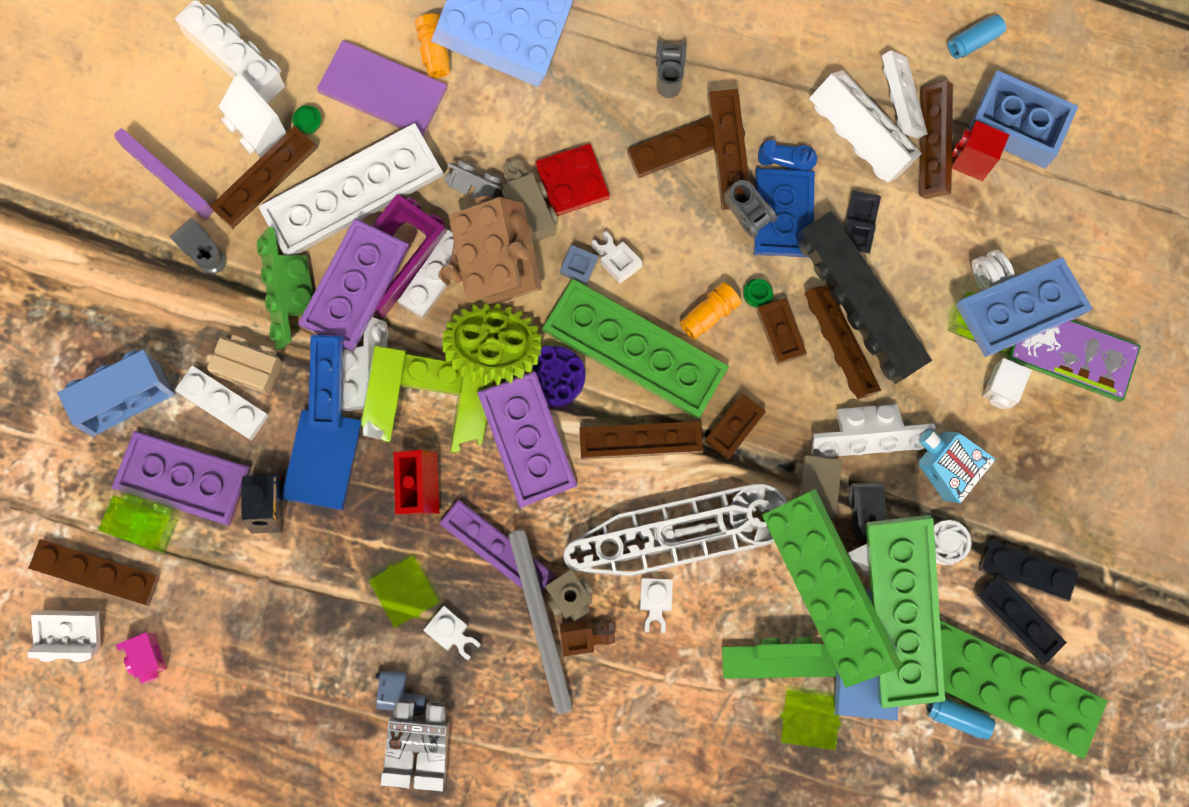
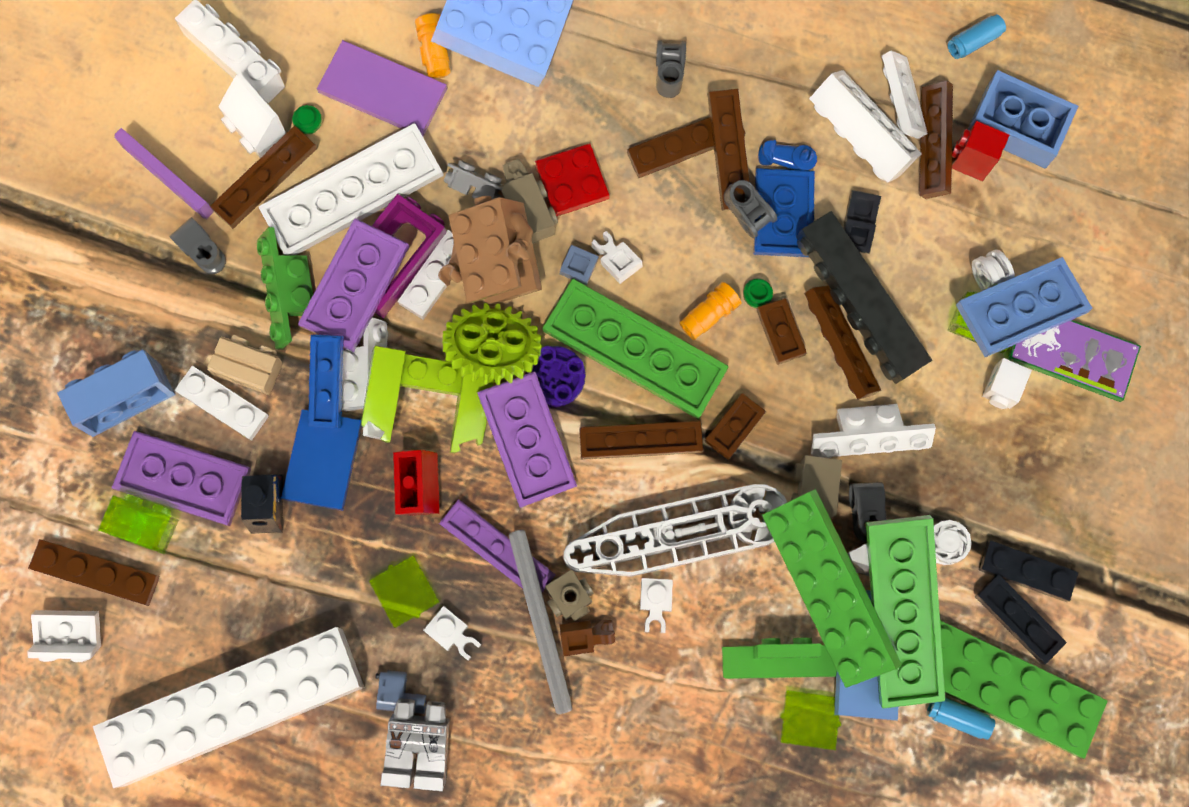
dark pink brick [116,632,167,684] -> none
torso [919,429,996,503] -> none
none -> white brick [93,627,364,788]

